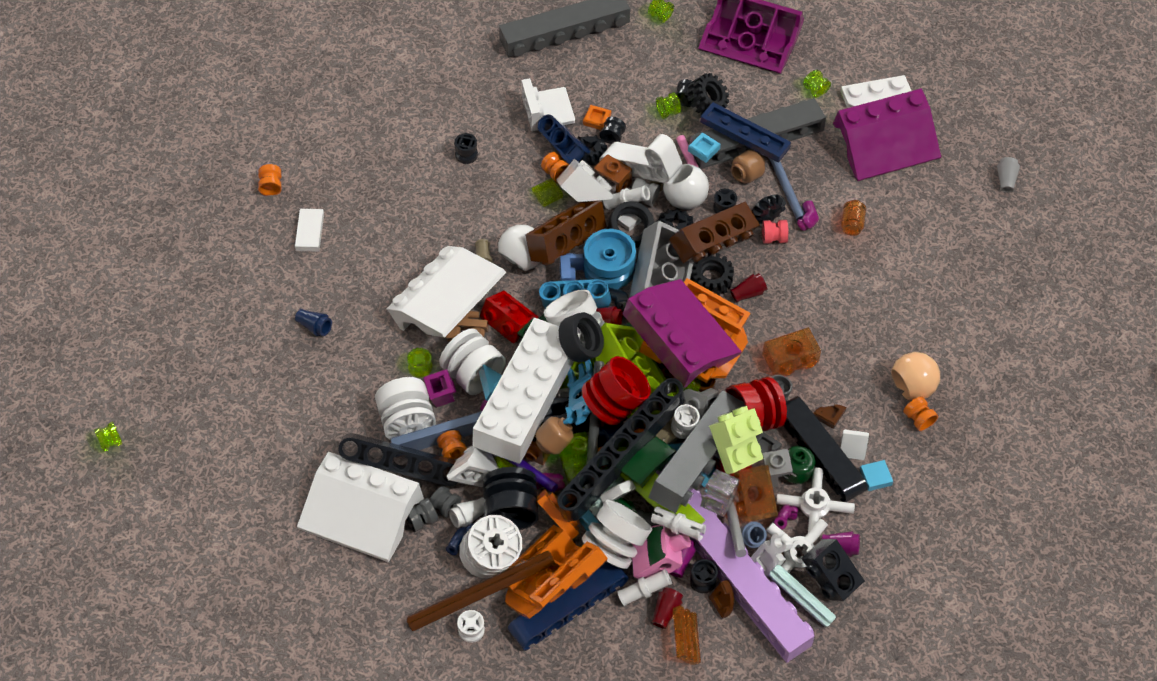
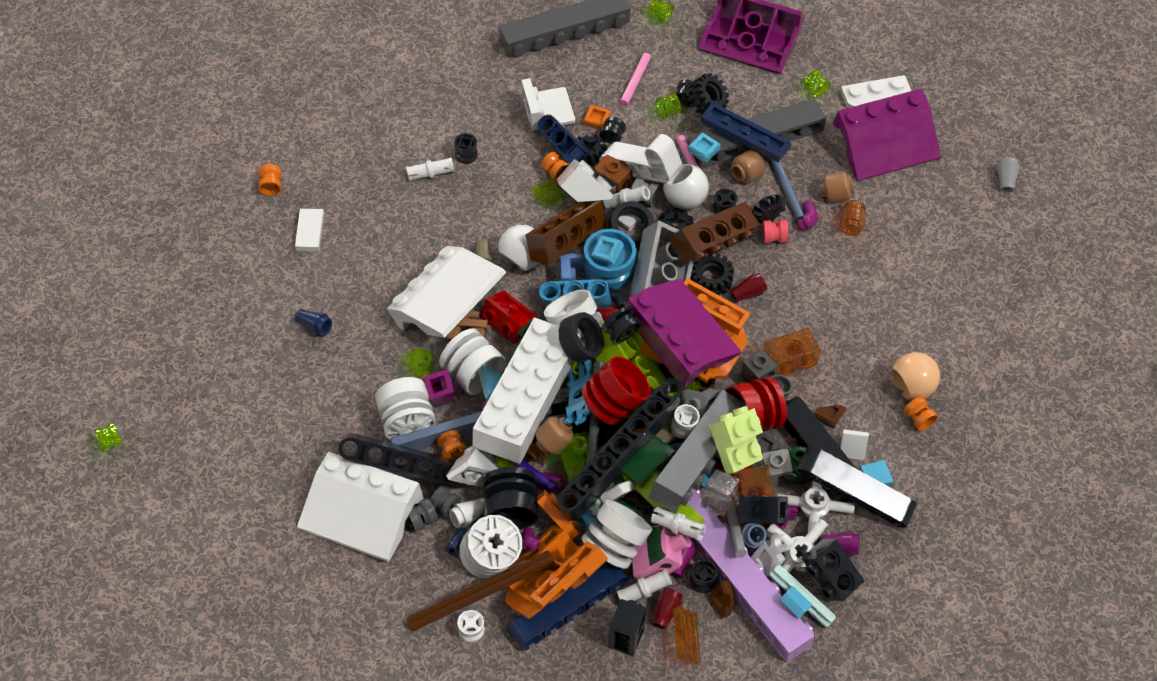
none -> white pin [407,157,454,181]
none -> magenta arm [521,528,540,552]
none -> medium azure tile [591,235,624,265]
none -> black wheel [602,306,642,345]
none -> black brick [608,599,646,657]
none -> bright pink bar [620,53,651,106]
none -> black brick [736,495,788,523]
none -> dark grey brick [741,349,778,383]
none -> medium azure tile [780,586,813,618]
none -> beam [797,446,917,528]
none -> medium nougat head [820,171,855,203]

